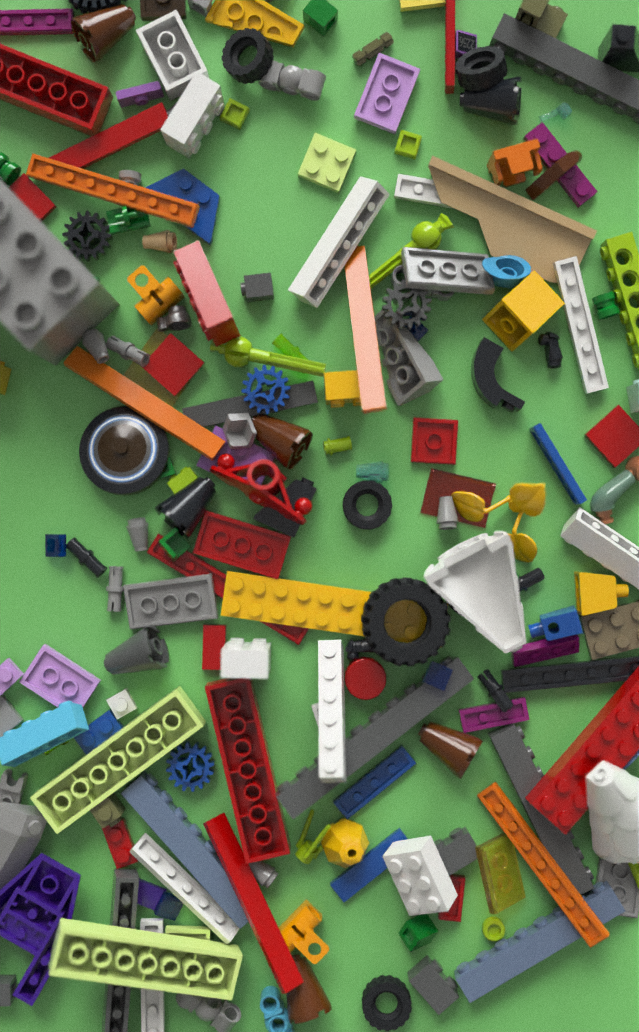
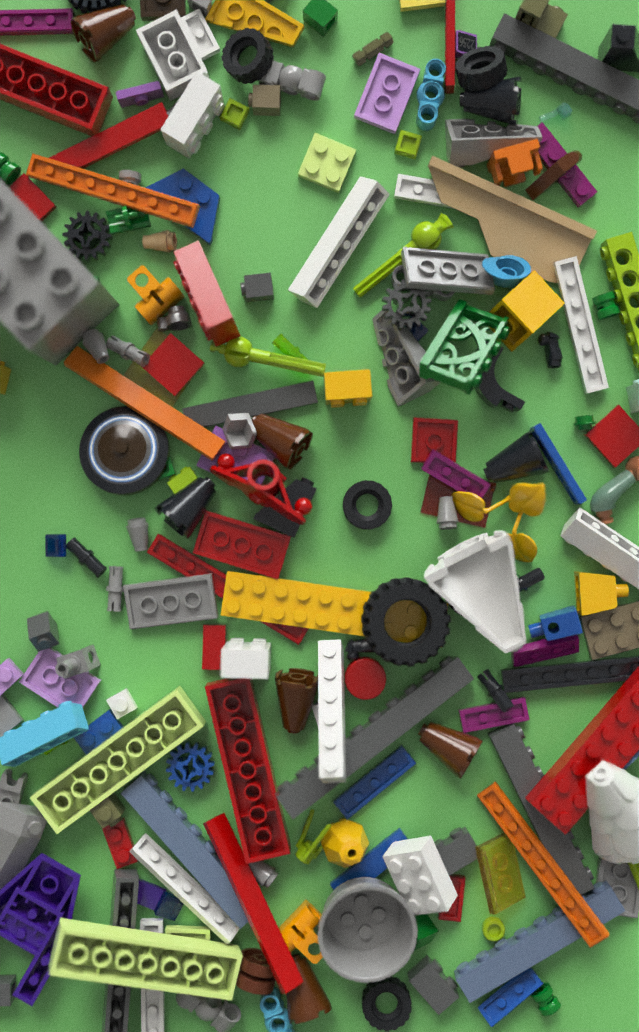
dark grey cone [104,625,169,675] -> none
green panel [159,527,191,562] -> none
blue gear [241,365,291,415] -> none
lime pin [323,436,352,456] -> none
tile [344,245,387,414] -> none
clear light blue cone [356,461,389,483] -> none
clear blue tile [422,661,453,691] -> none
none -> dark grey brick [27,611,59,652]
none -> light grey bracket [55,644,100,679]
none -> white plate [181,8,221,61]
none -> copper wheel [236,948,276,995]
none -> dark tan brick [248,85,281,116]
none -> reddish brown cone [275,668,319,734]
none -> light grey piece [318,877,417,983]
none -> medium azure piece [416,59,446,131]
none -> green fence [419,299,511,395]
none -> magenta plate [421,449,491,498]
none -> light grey wedge [445,119,542,167]
none -> blue plate [477,967,544,1027]
none -> black cone [483,431,549,483]
none -> green wheel [531,982,561,1016]
none -> green plate [573,415,596,430]

